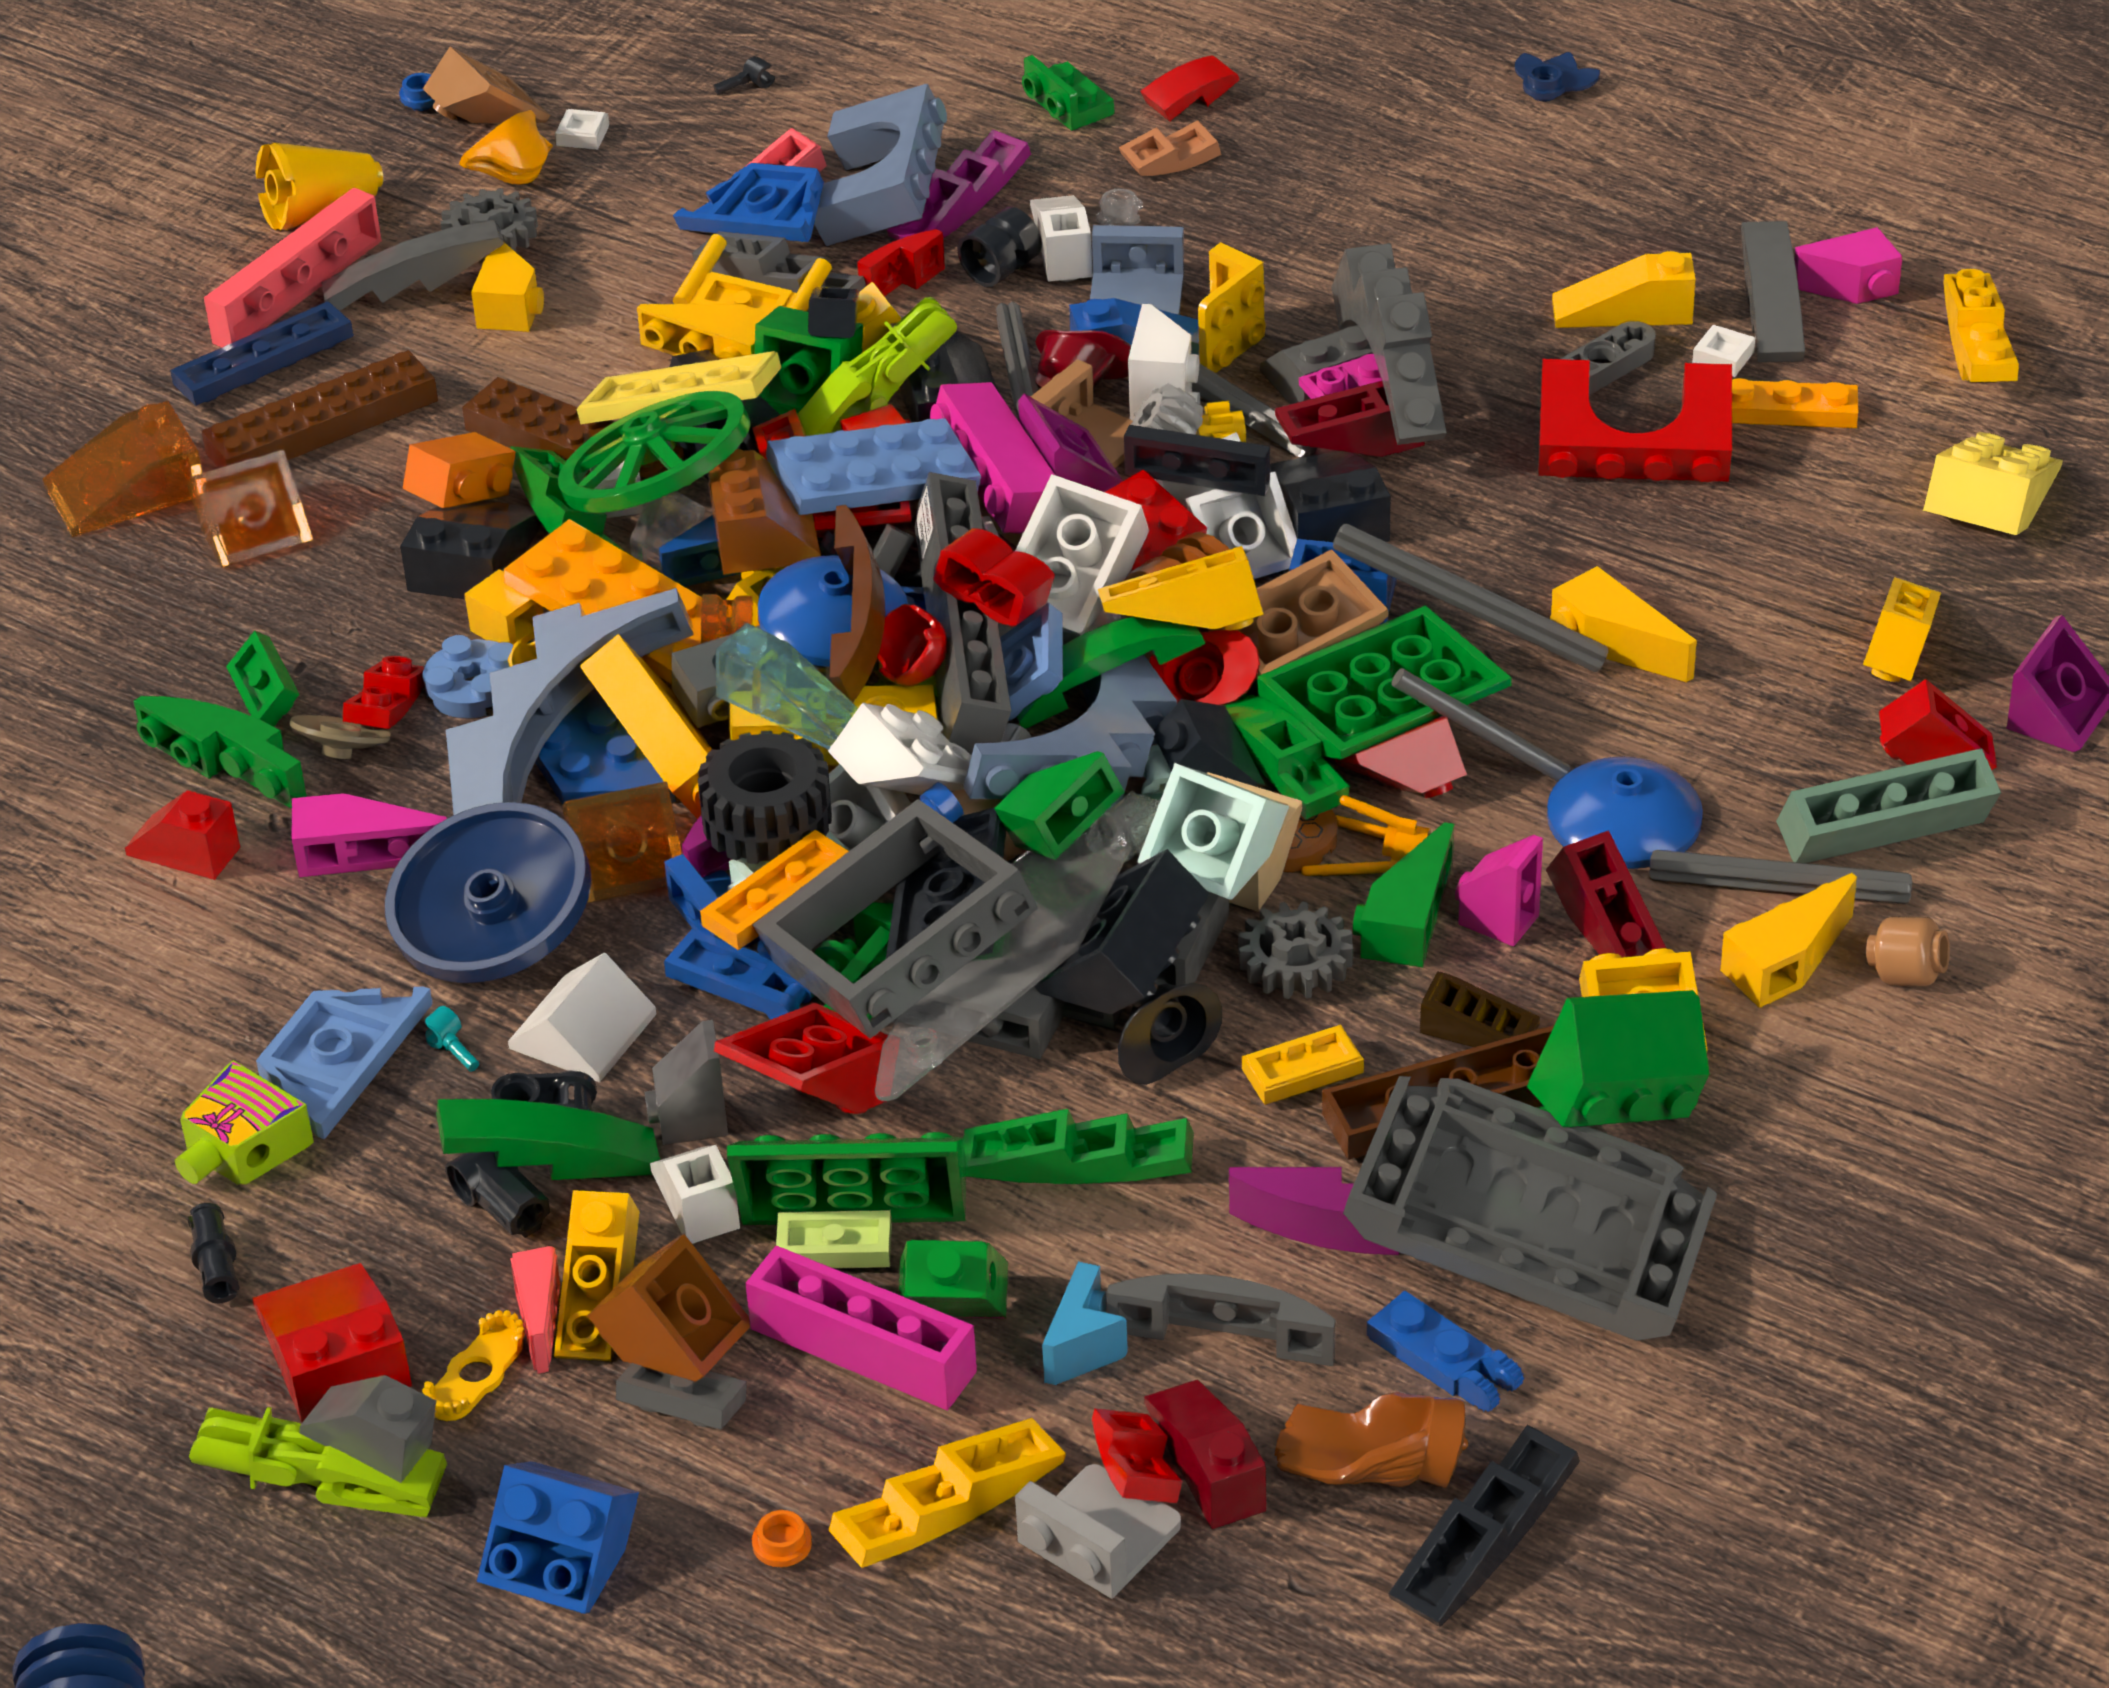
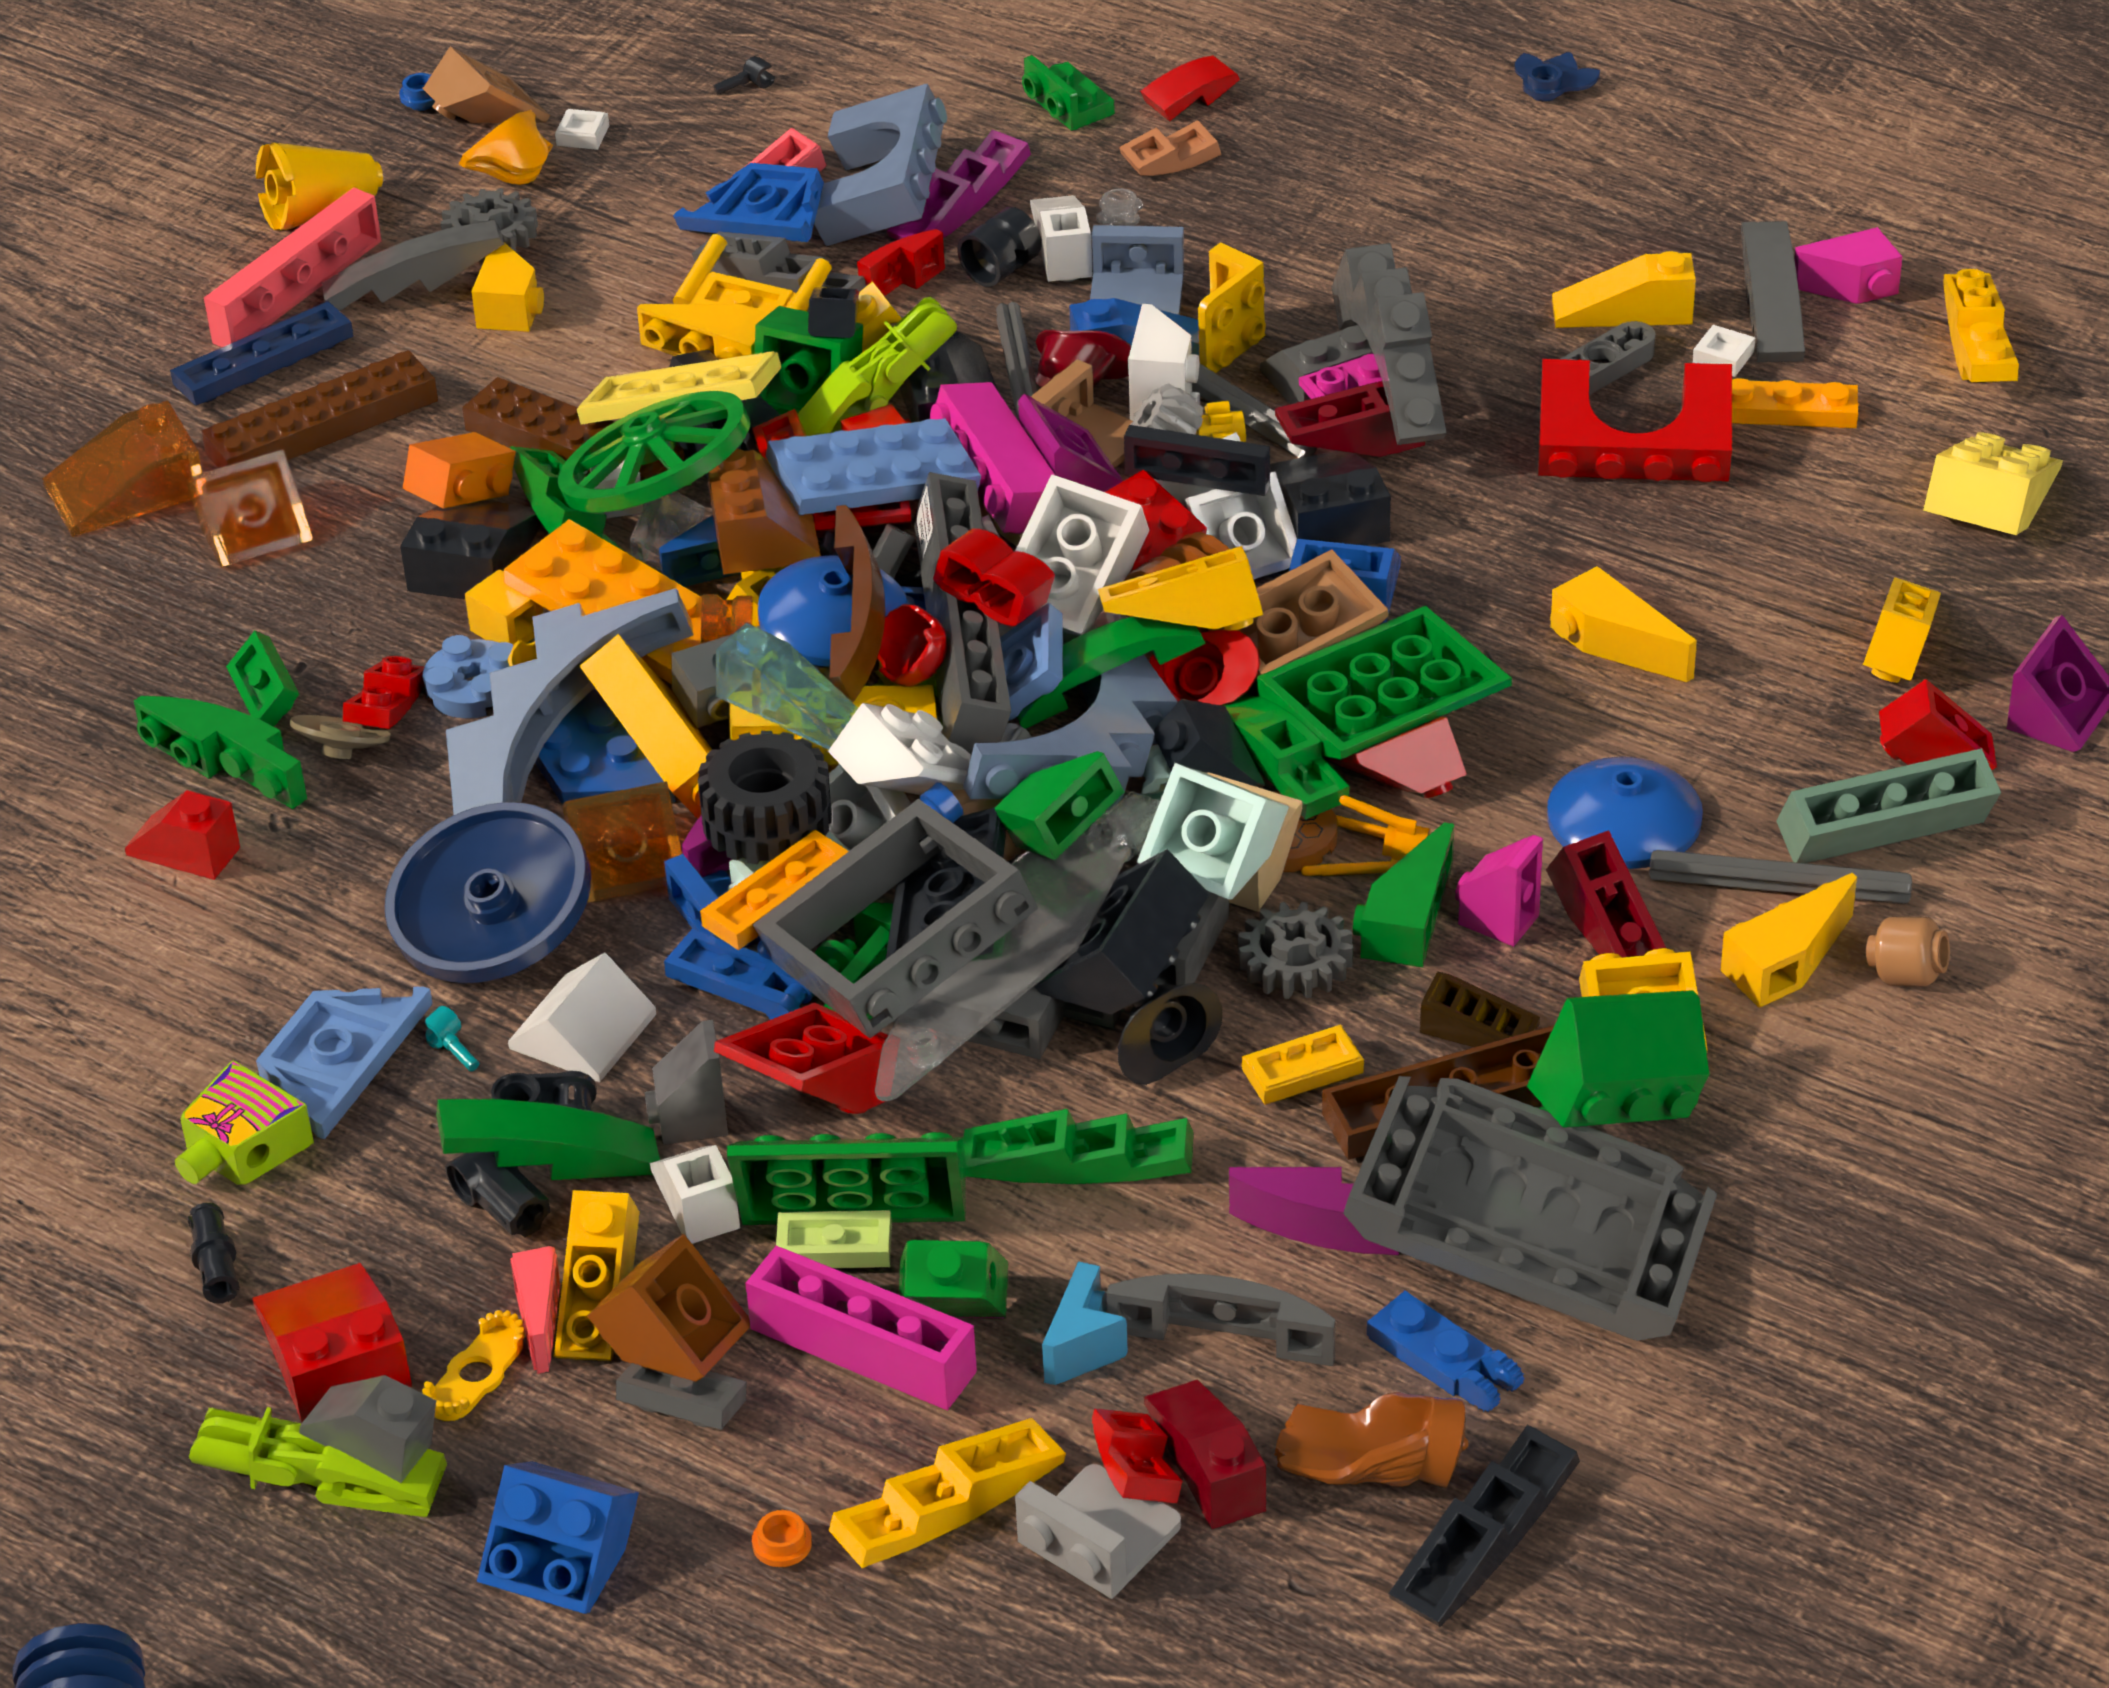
dark pink slope [292,793,447,877] -> none
dark grey axle [1333,524,1608,672] -> none
dark grey bar [1392,668,1570,782] -> none

